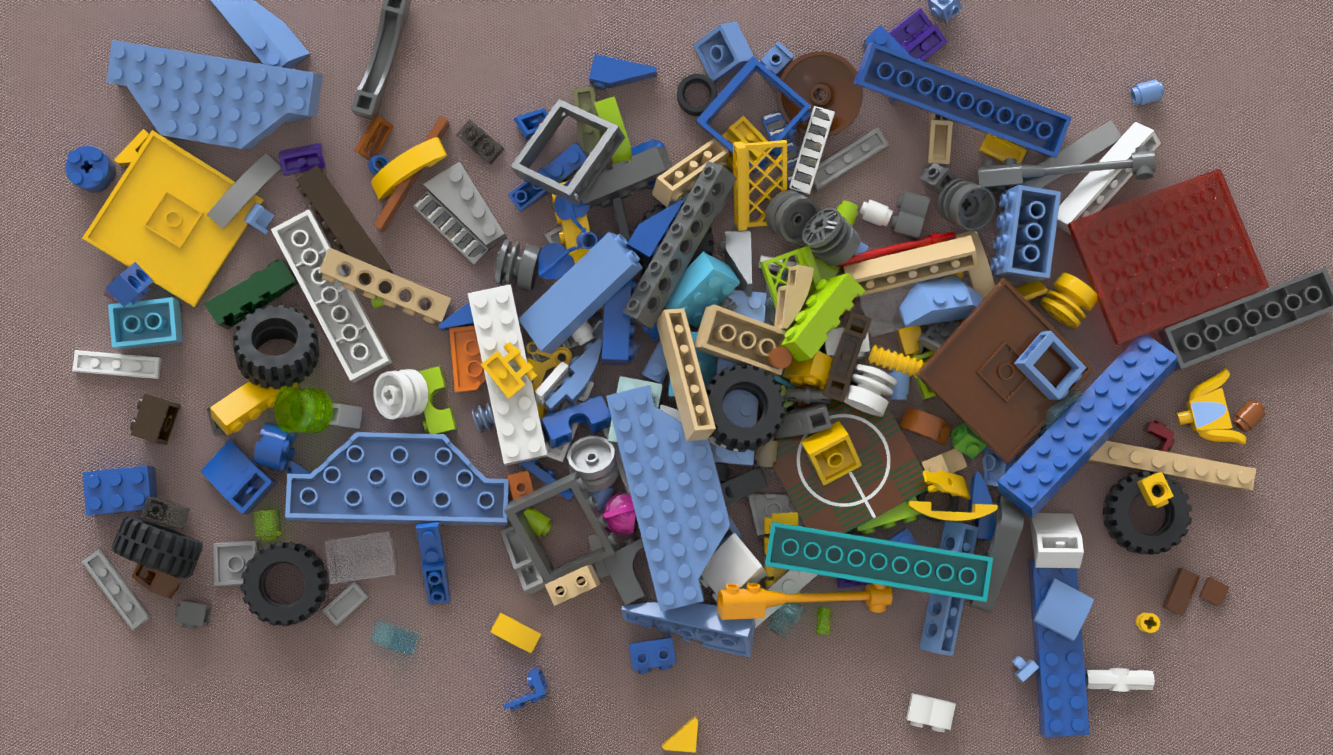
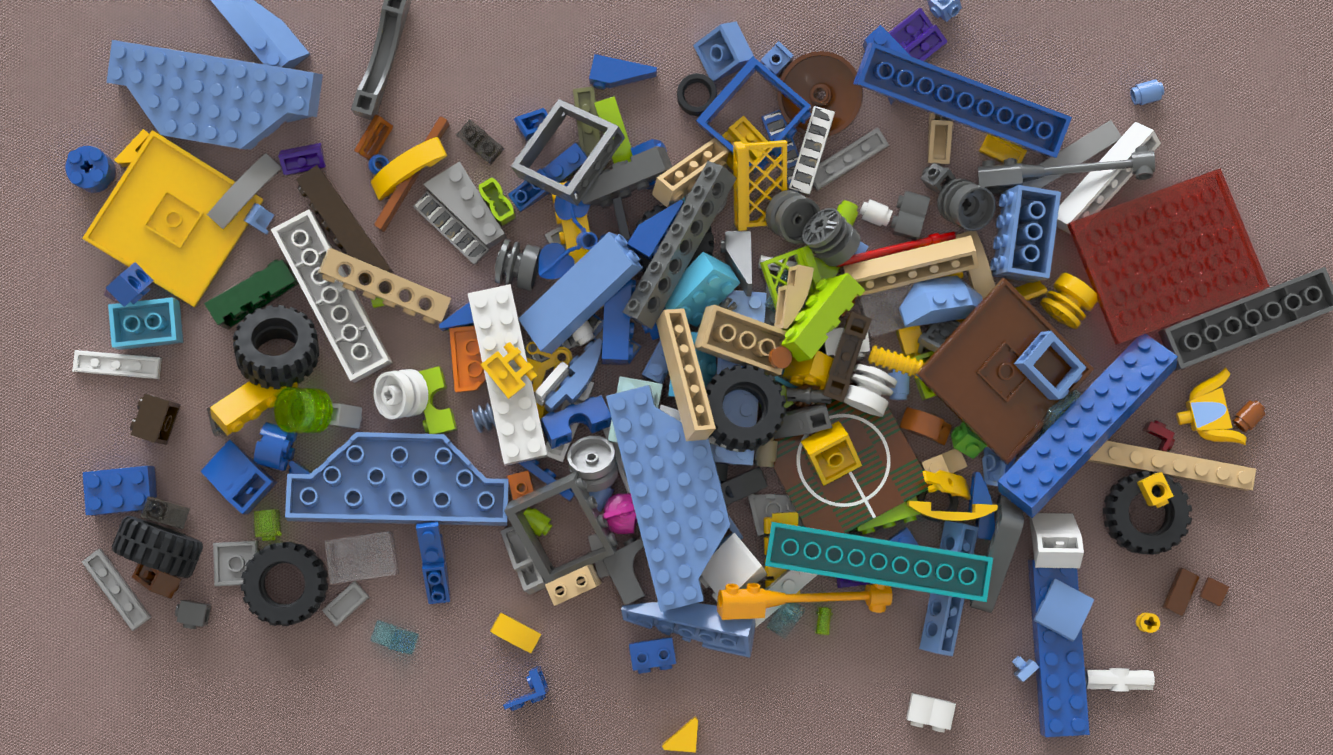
none -> lime brick [479,177,516,226]

